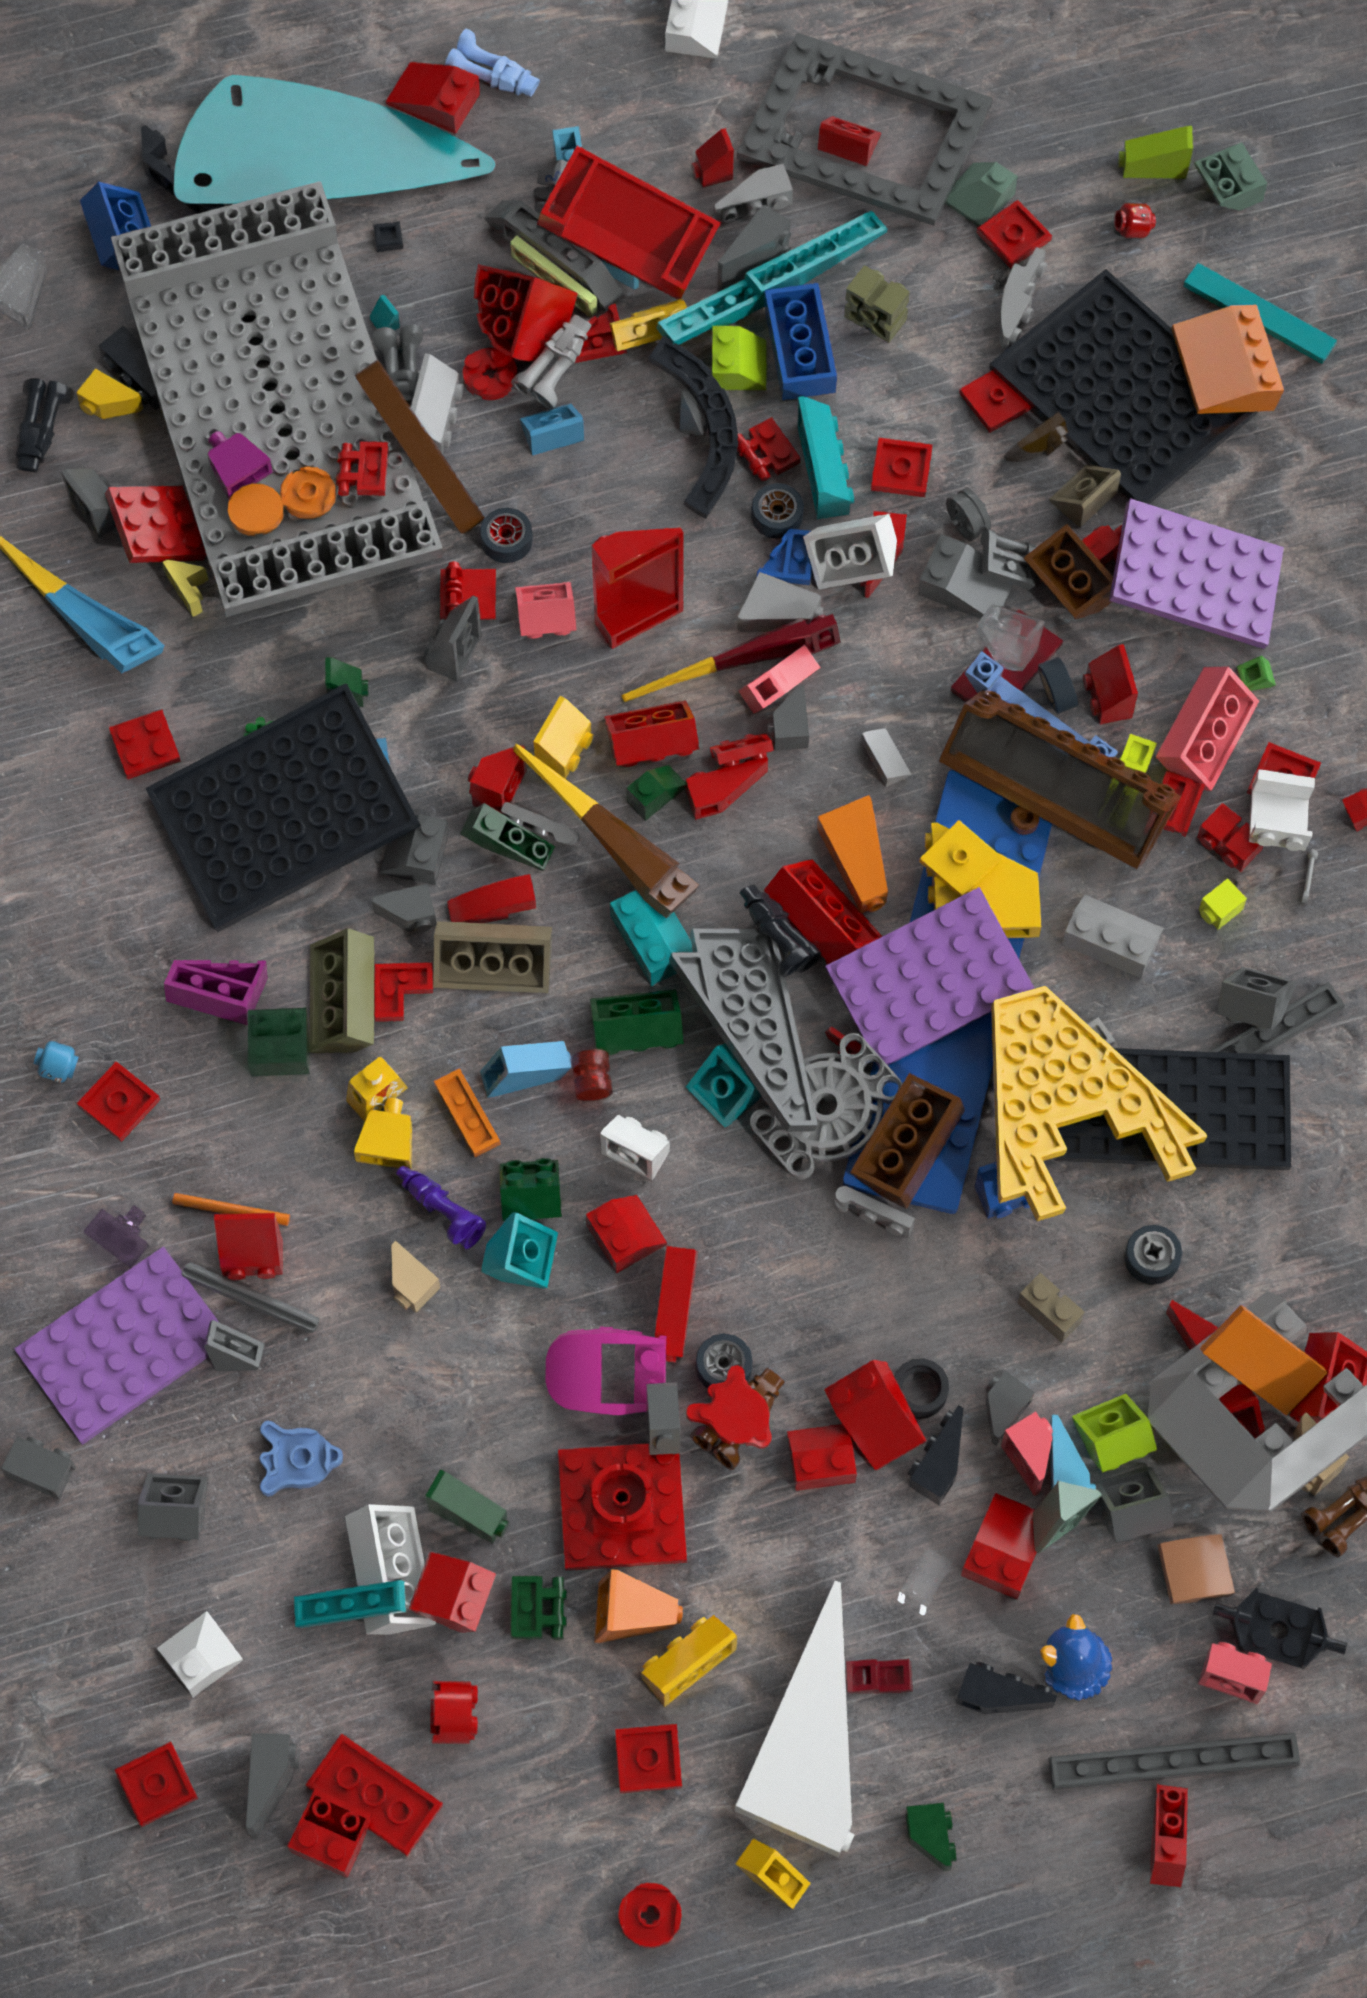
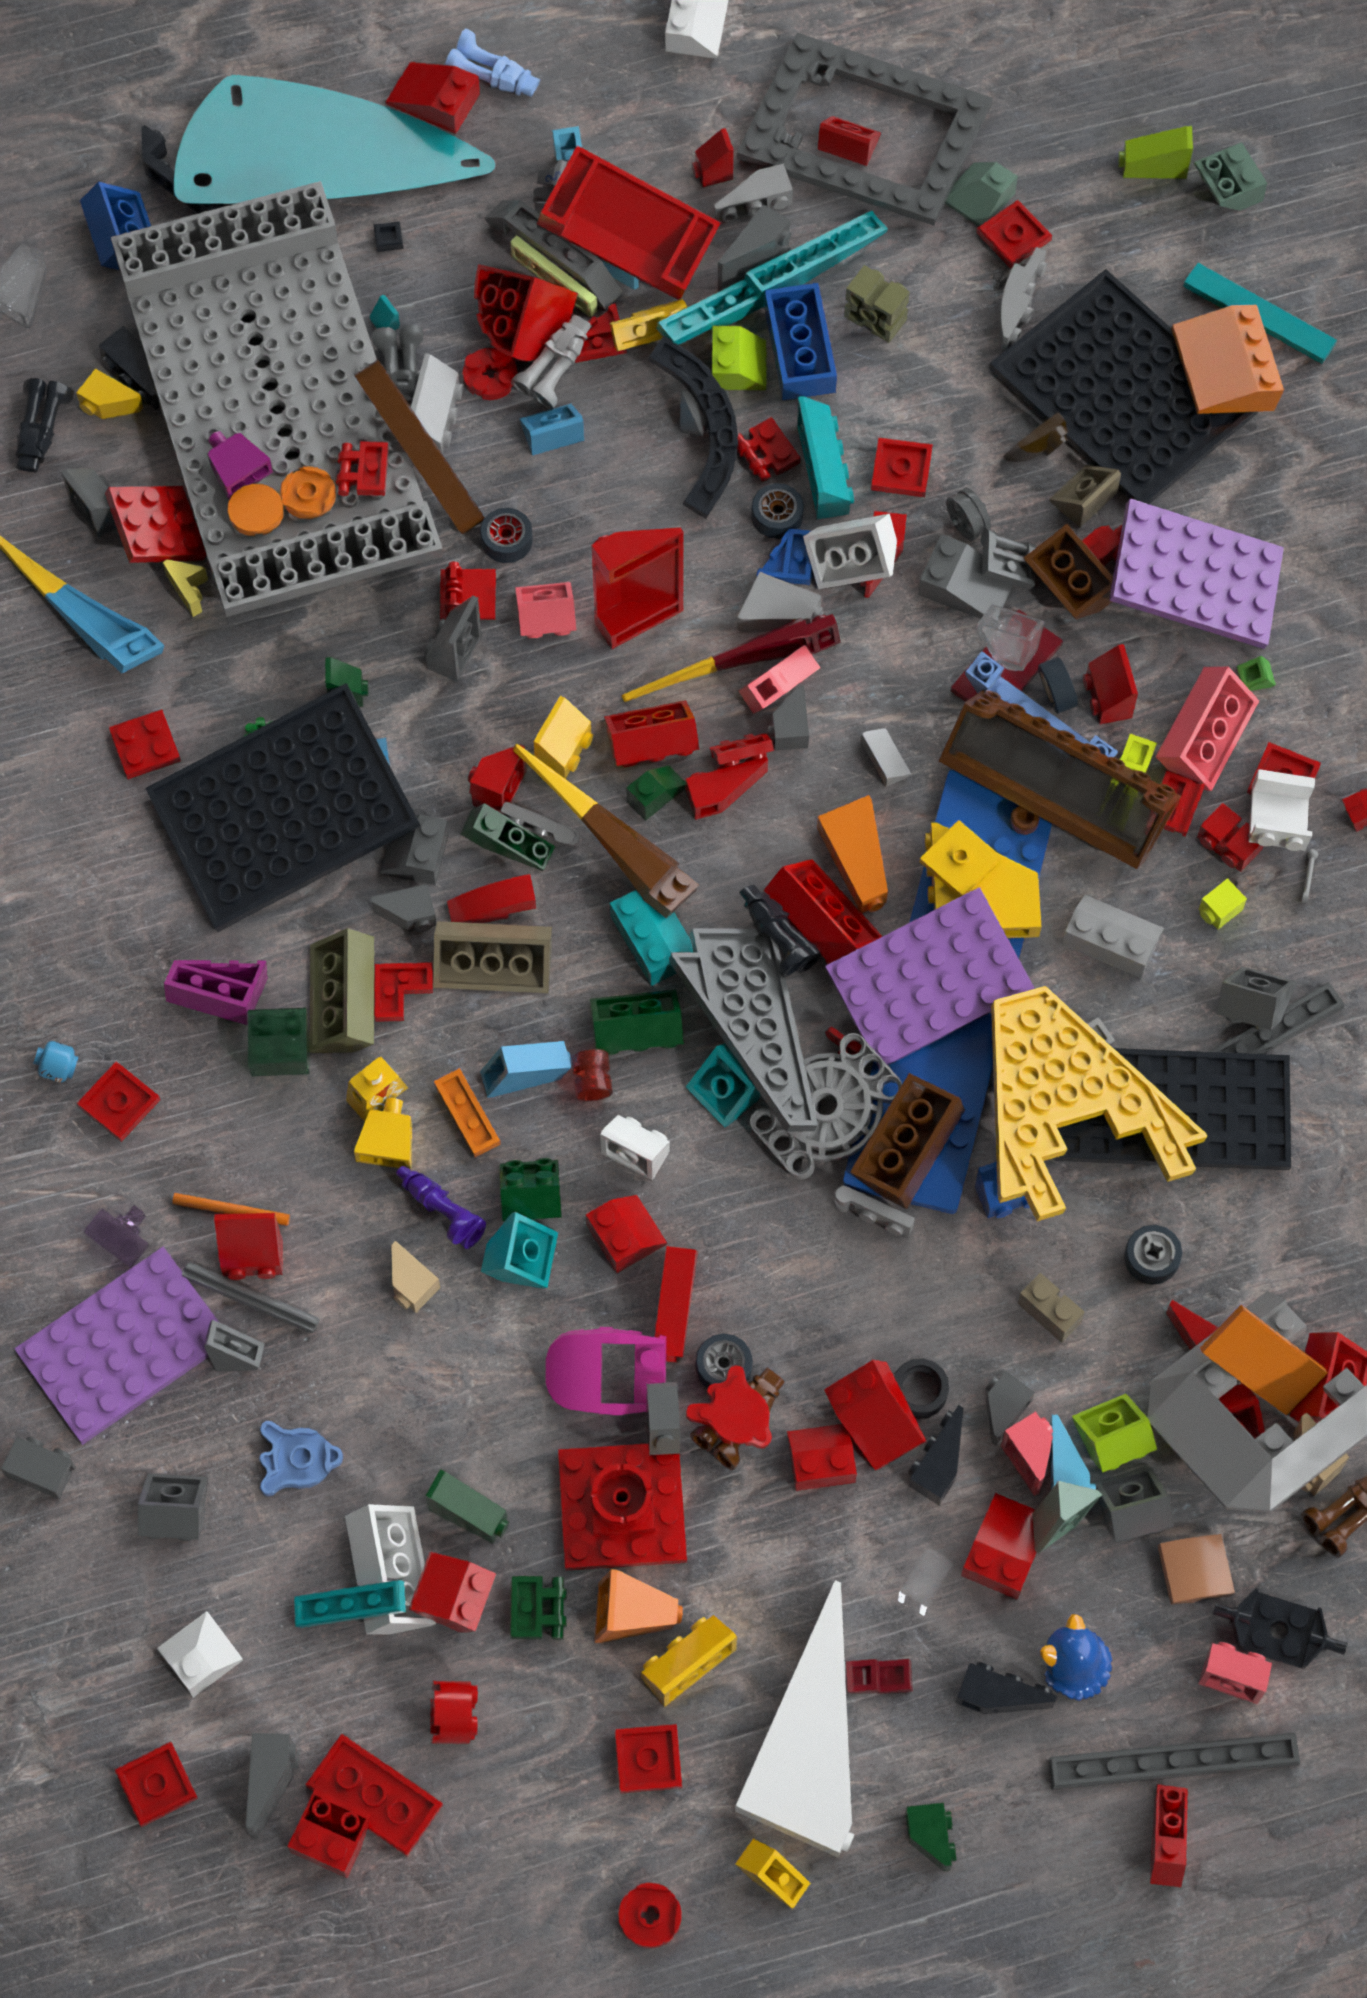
red plate [959,371,1032,433] -> none
red head [1114,203,1156,238] -> none

